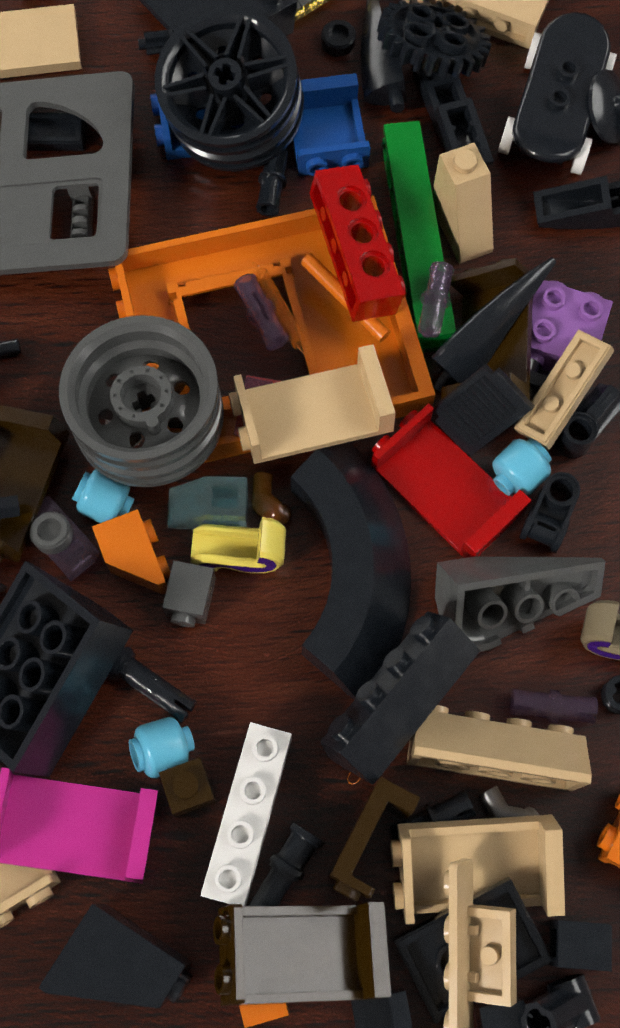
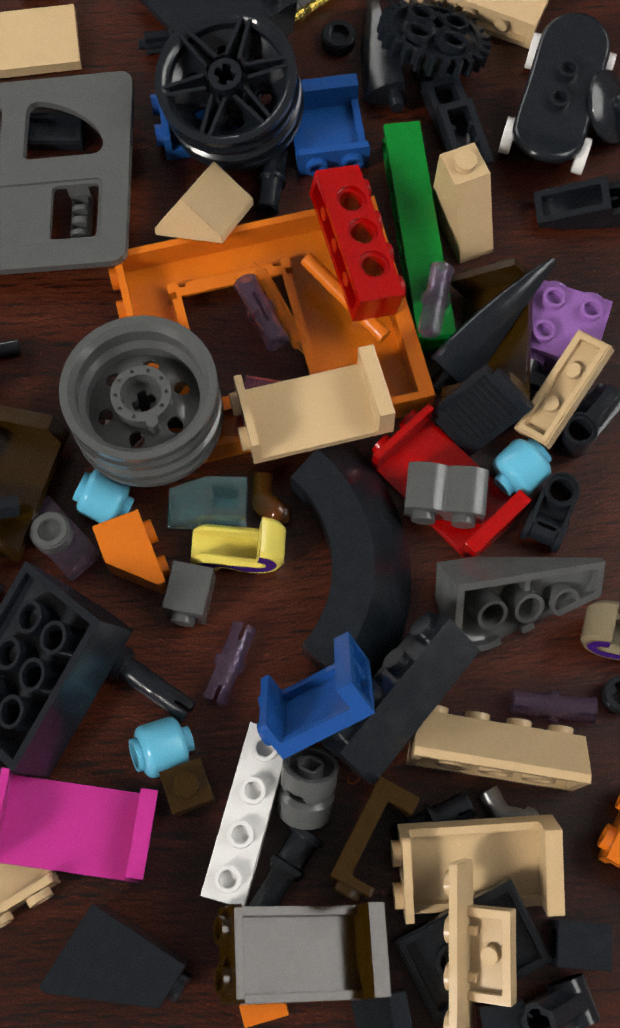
none -> tan slope [154,161,254,243]
none -> clear purple pin [202,621,257,707]
none -> blue panel [257,632,375,759]
none -> dark grey wheel [277,746,339,830]
none -> dark grey brick [403,461,489,529]

